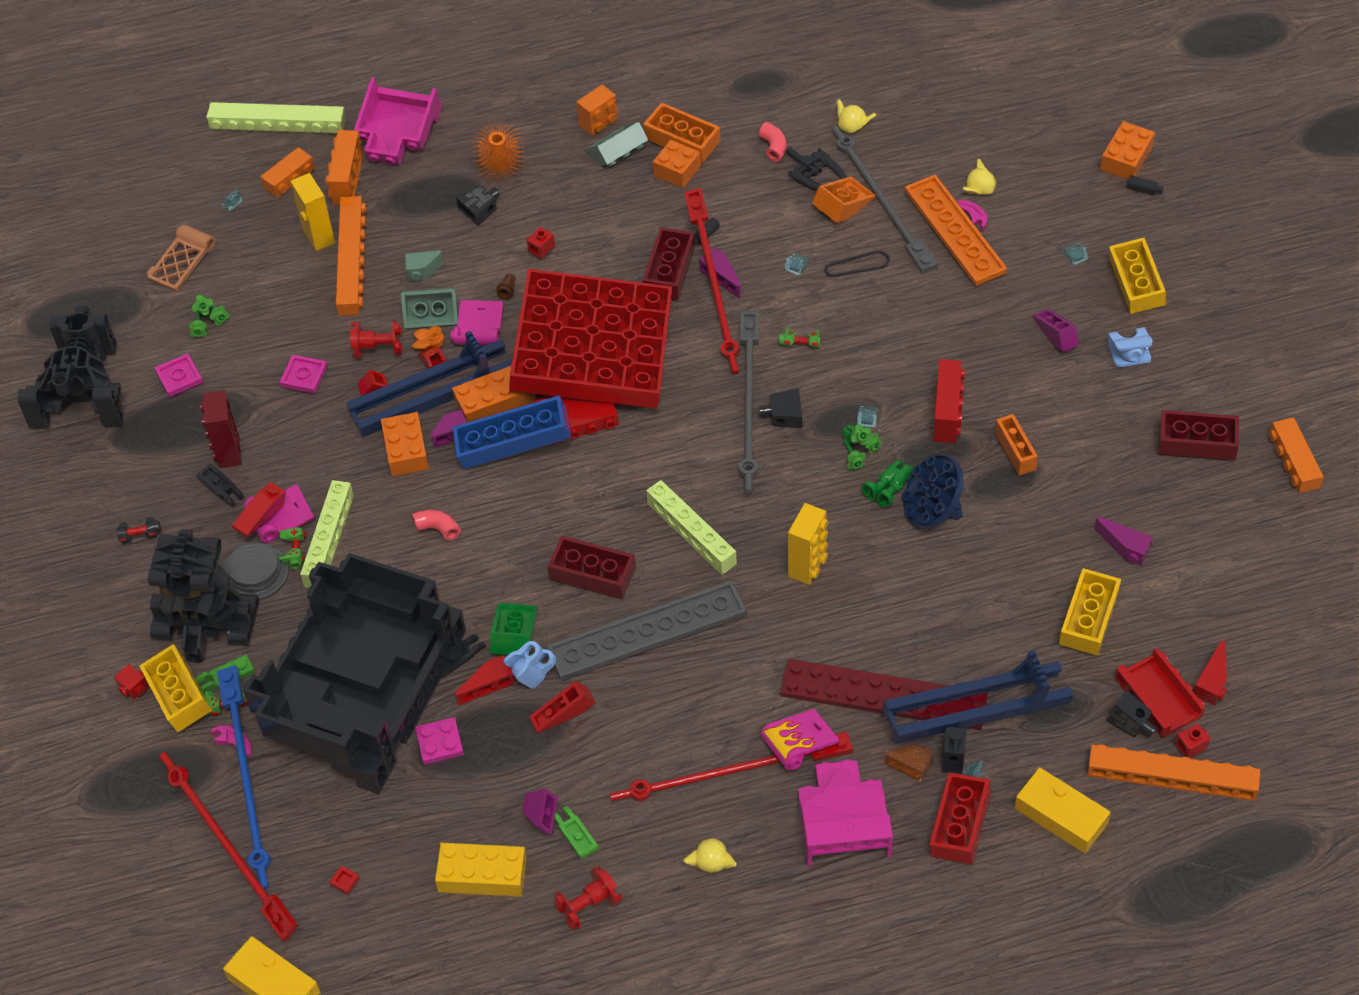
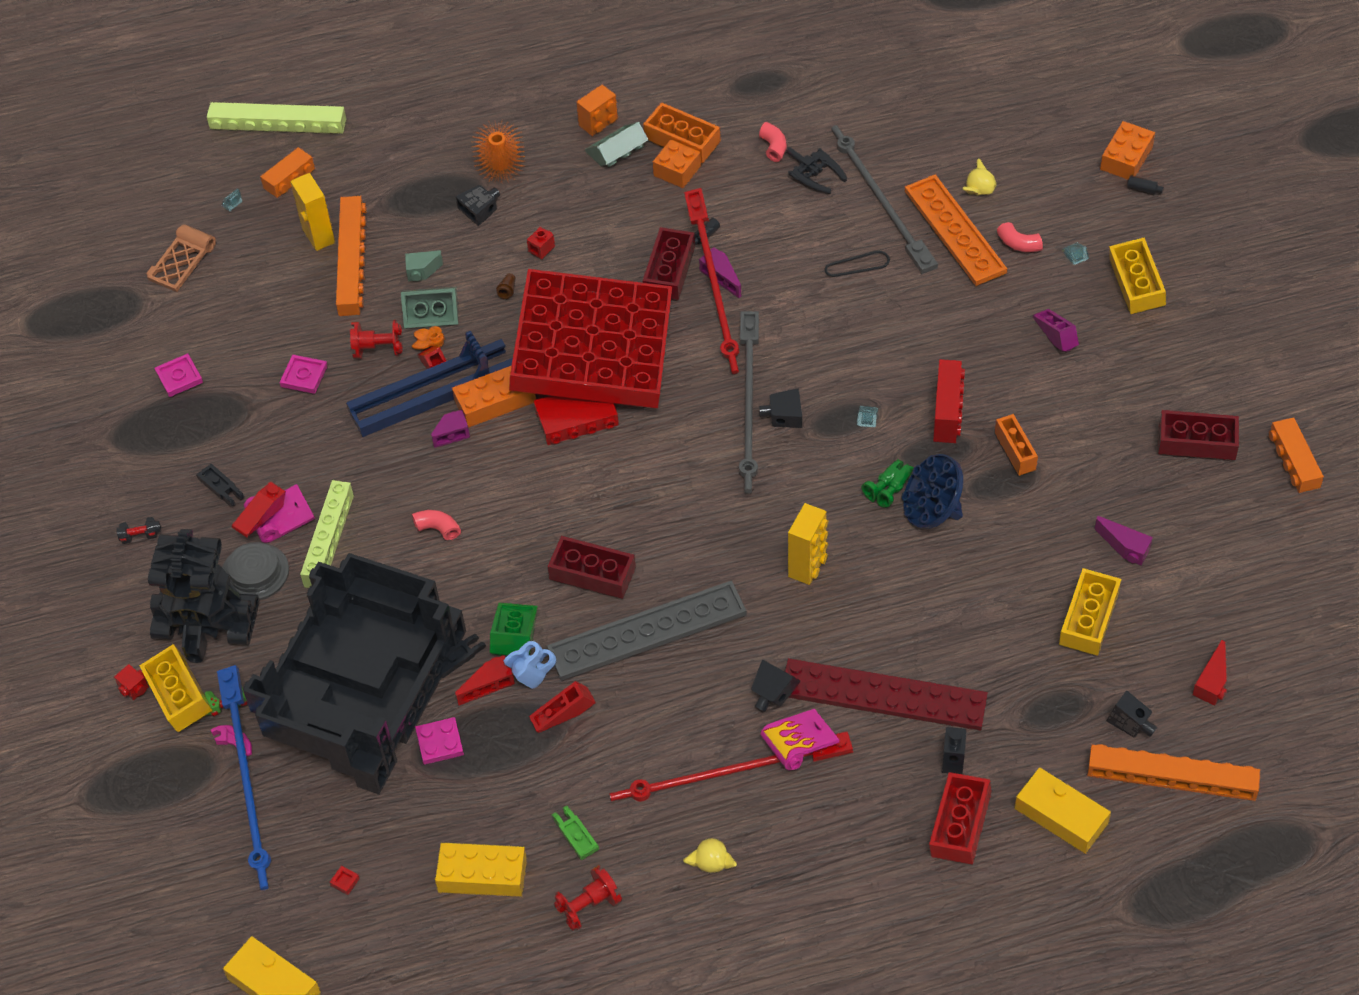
black connector [18,305,123,428] -> none
red bar [159,752,298,941] -> none
bright green plant [188,294,230,337] -> none
bright green hinge [196,654,255,694] -> none
dark red brick [200,390,242,468] -> none
bright green piece [279,527,306,570] -> none
orange brick [325,130,363,205] -> none
dark pink panel [354,77,442,165] -> none
red brick [358,370,388,396] -> none
orange brick [381,412,429,476] -> none
dark pink door [451,300,504,346] -> none
blue brick [453,395,572,469] -> none
magenta slope [523,789,558,836] -> none
yellowish green brick [646,480,737,575] -> none
bright green piece [779,327,820,348] -> none
clear light blue slope [784,253,810,275] -> none
dark pink panel [798,760,893,866] -> none
orange slope [812,176,876,223] -> none
light yellow piece [837,99,876,133] -> none
bright green plant [842,424,882,470] -> none
dark blue piece [882,651,1074,744] -> none
clear orange slope [885,744,934,782] -> none
dark pink piece [957,200,987,231] -> none
clear light blue slope [963,760,984,778] -> none
light blue piece [1108,327,1153,367] -> none
red panel [1114,648,1205,739] -> none
red brick [1175,724,1210,758] -> none
none -> black torso [751,660,800,712]
none -> coral cylinder [997,222,1043,253]

